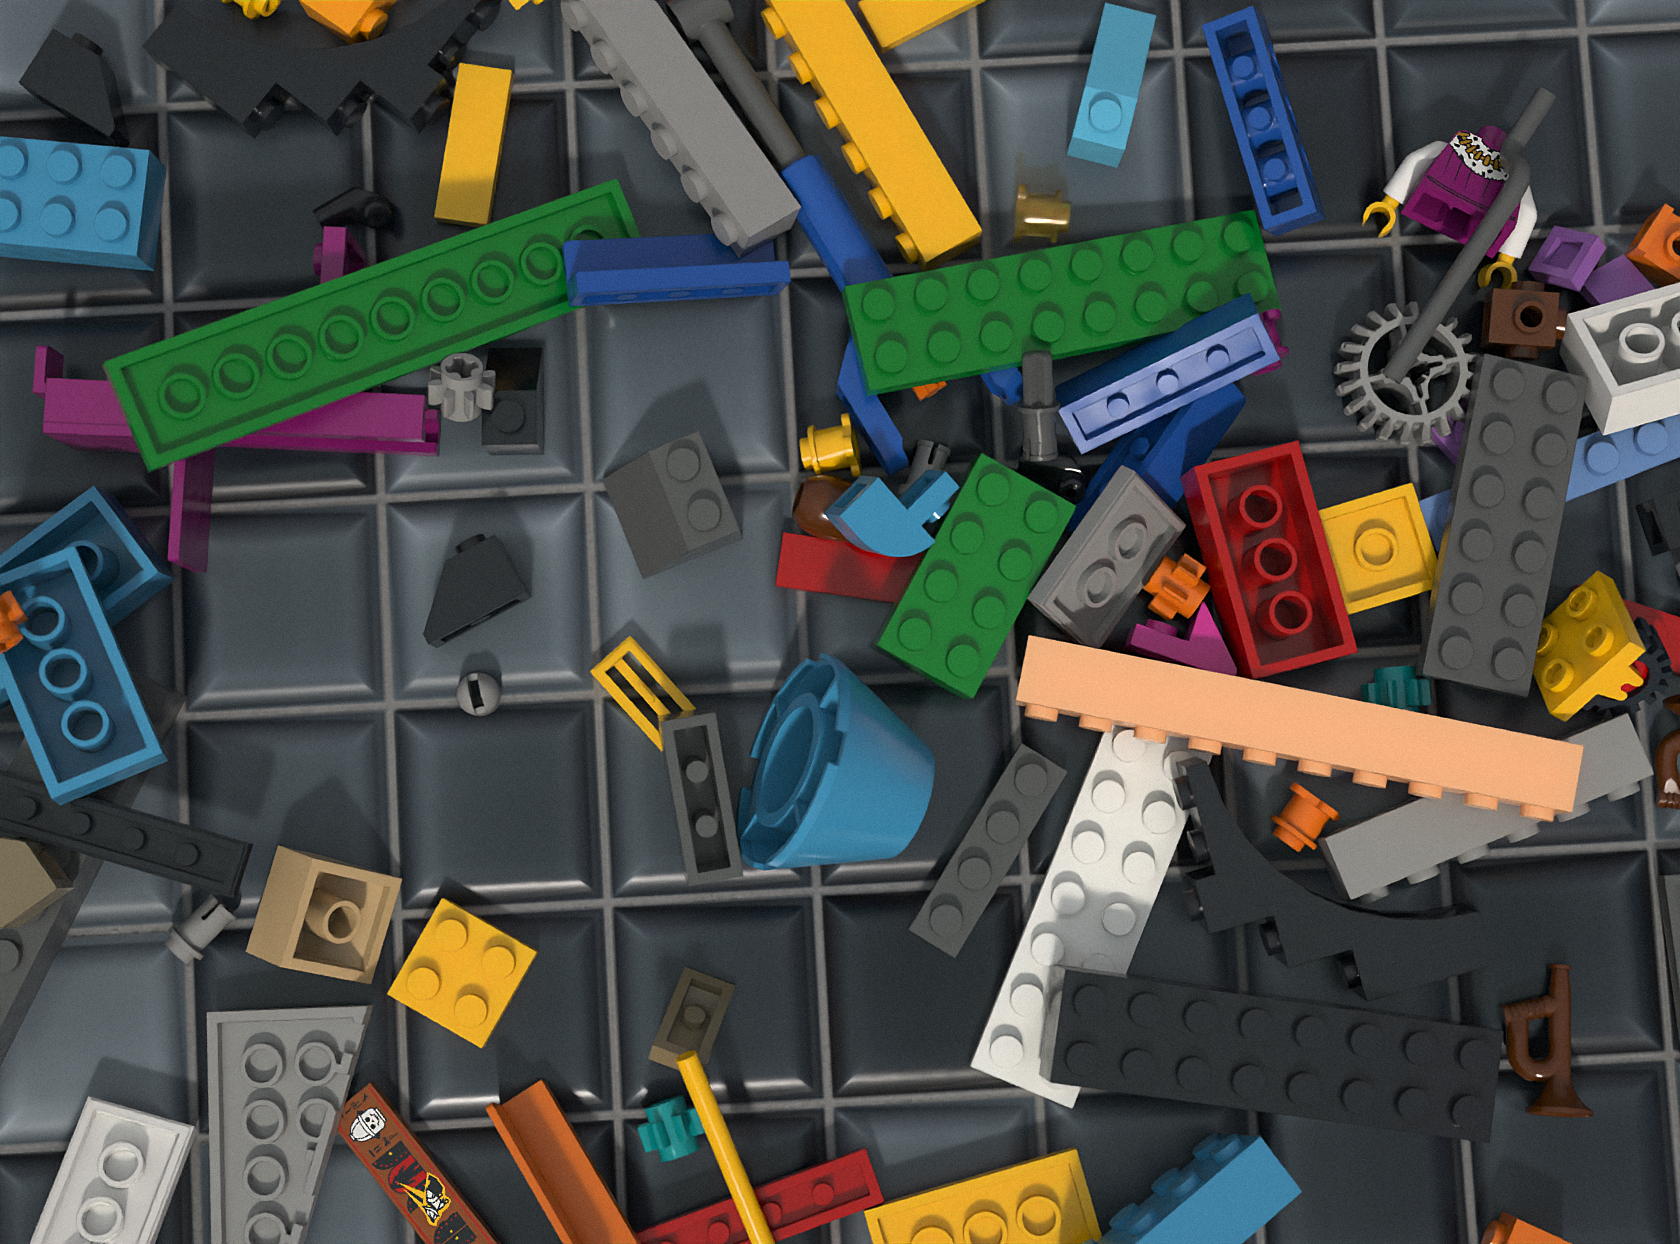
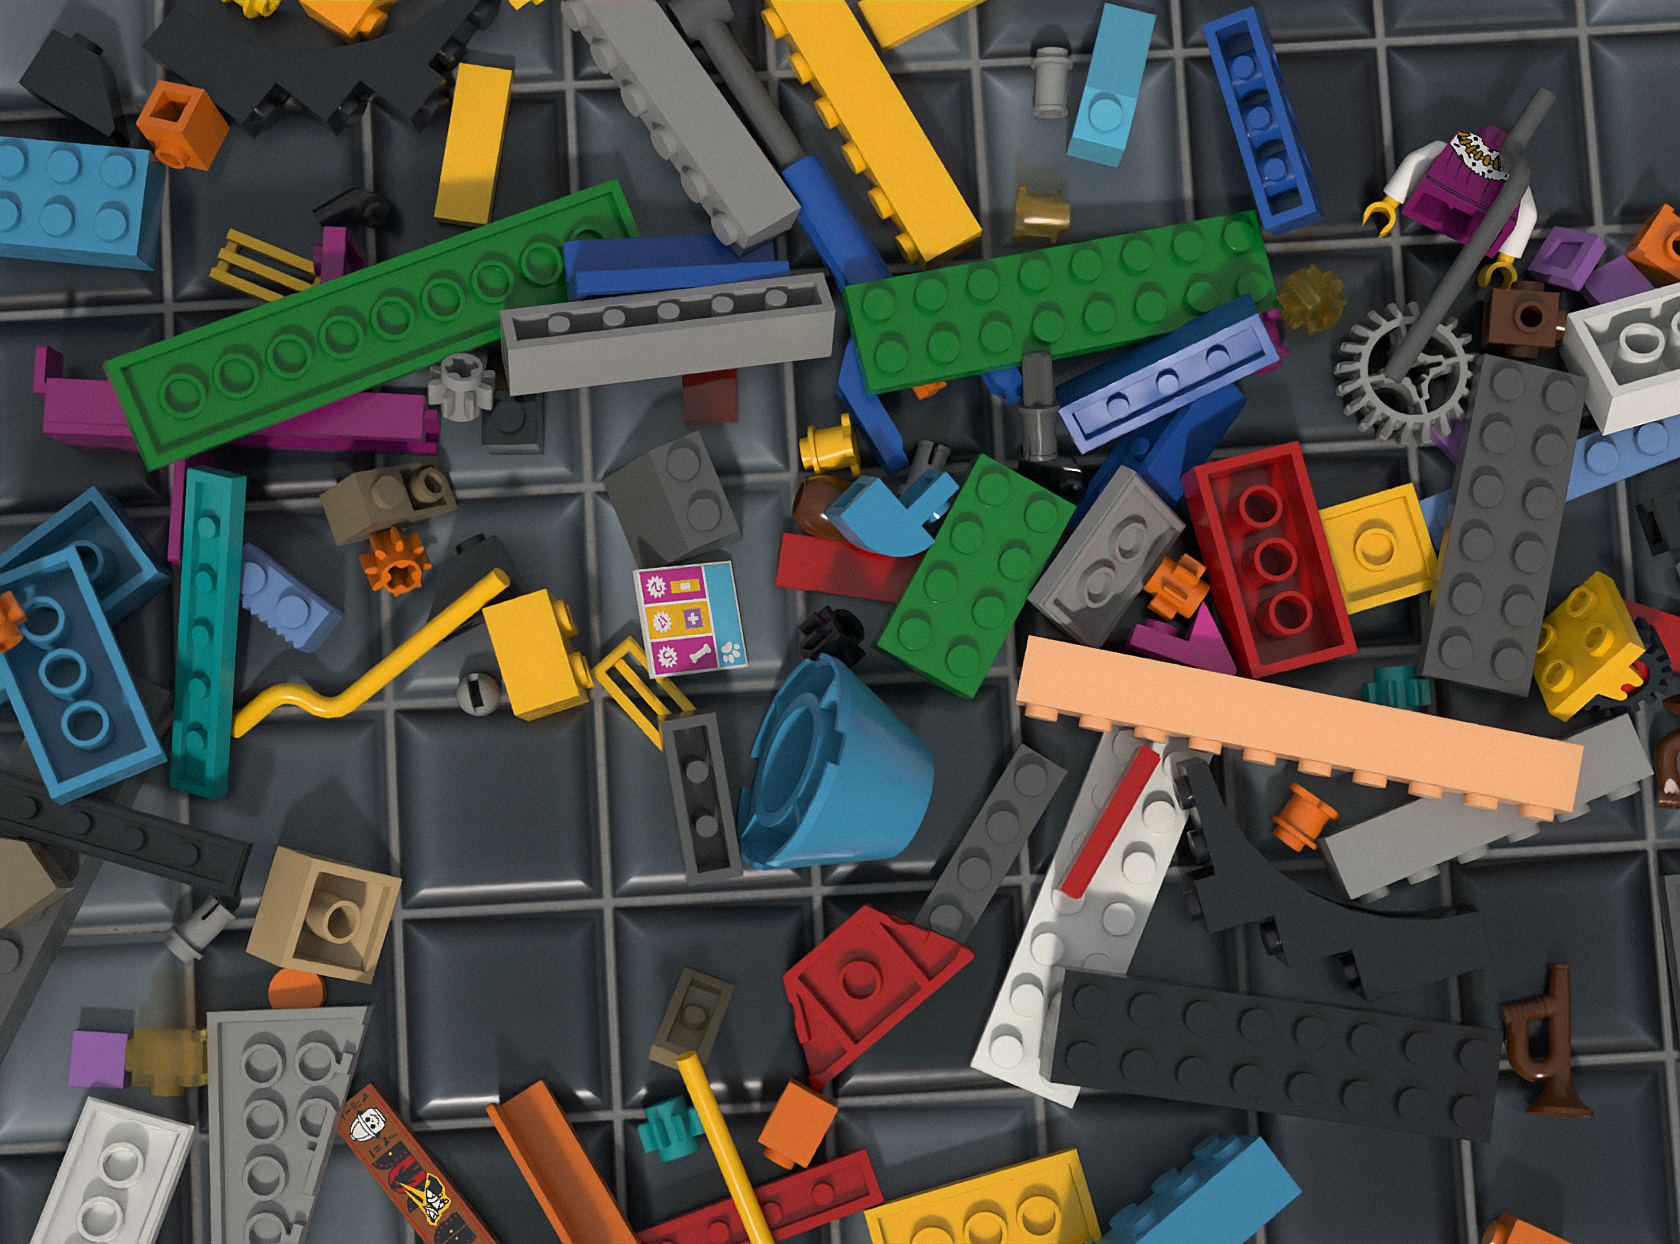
yellow plate [387,898,539,1048] -> none
none -> medium lavender tile [68,1029,133,1089]
none -> clear yellow brick [125,1025,208,1096]
none -> orange brick [136,80,230,171]
none -> teal plate [170,465,247,800]
none -> yellow tile [209,228,321,303]
none -> yellow piece [231,568,510,738]
none -> medium blue brick [239,542,344,653]
none -> orange tile [268,968,327,1009]
none -> dark tan slope [319,458,458,546]
none -> orange gear [359,526,432,597]
none -> yellow brick [482,589,595,721]
none -> light grey brick [499,272,836,396]
none -> piece [632,561,748,679]
none -> clear red tile [682,368,738,425]
none -> orange brick [757,1077,839,1170]
none -> red wing [782,903,977,1093]
none -> black gear [798,605,866,669]
none -> light grey pin [1031,47,1073,119]
none -> red tile [1055,745,1161,900]
none -> clear yellow gear [1276,265,1348,335]

